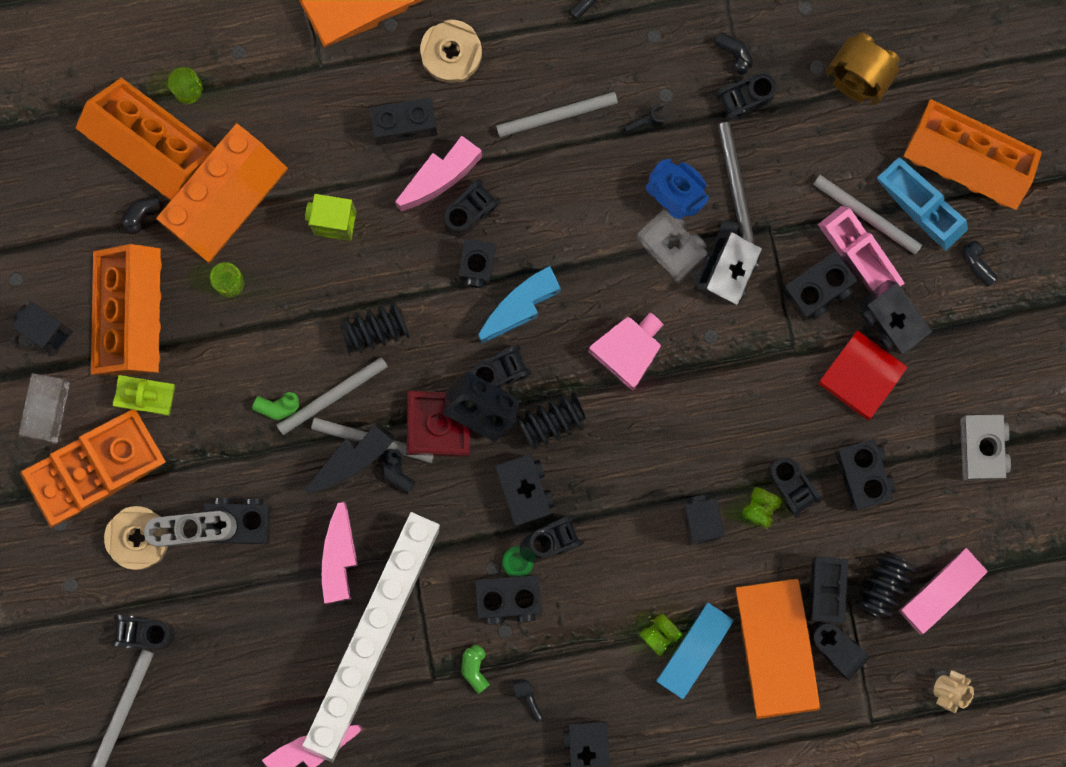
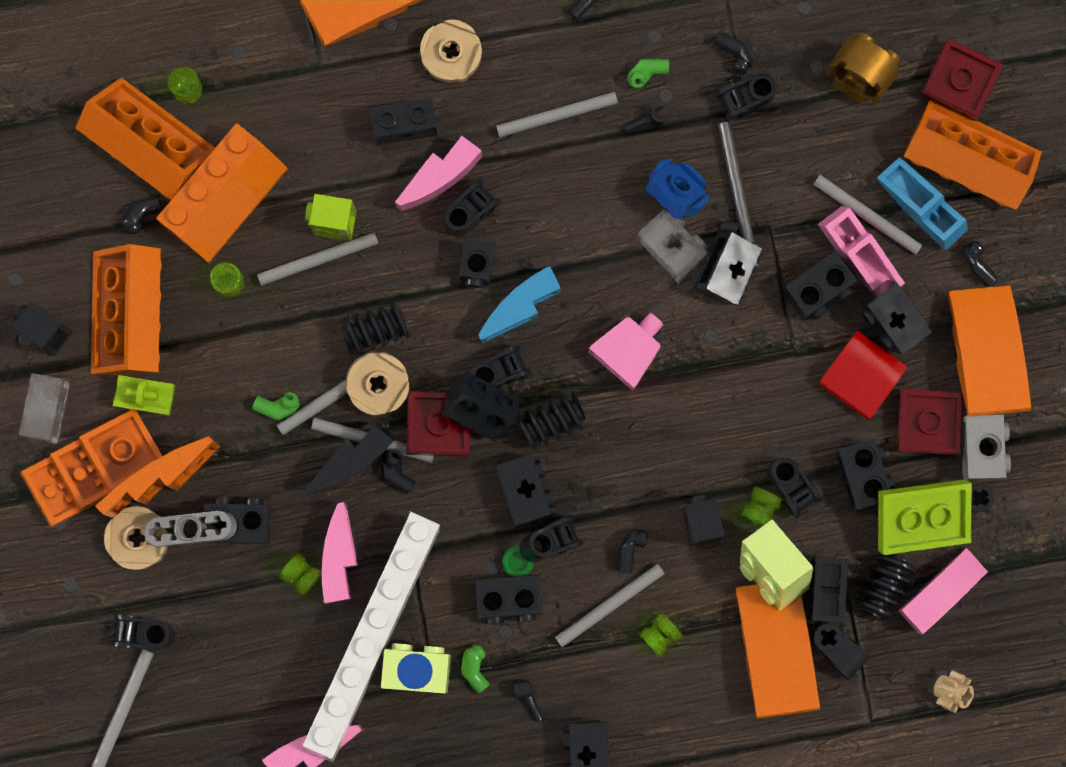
dark azure slope [656,602,734,699] -> none
none -> orange slope [95,436,221,518]
none -> light grey bar [257,232,379,286]
none -> clear neon green wheel [279,553,322,597]
none -> tan plate [346,351,409,415]
none -> yellowish green brick [381,643,451,694]
none -> light grey bar [555,564,665,647]
none -> black arm [617,528,648,573]
none -> bright green arm [627,59,669,89]
none -> yellowish green brick [739,520,813,611]
none -> lime plate [878,479,972,555]
none -> dark red plate [896,389,963,456]
none -> dark red plate [920,38,1004,121]
none -> orange slope [947,285,1031,417]
none -> black bush [971,484,994,513]

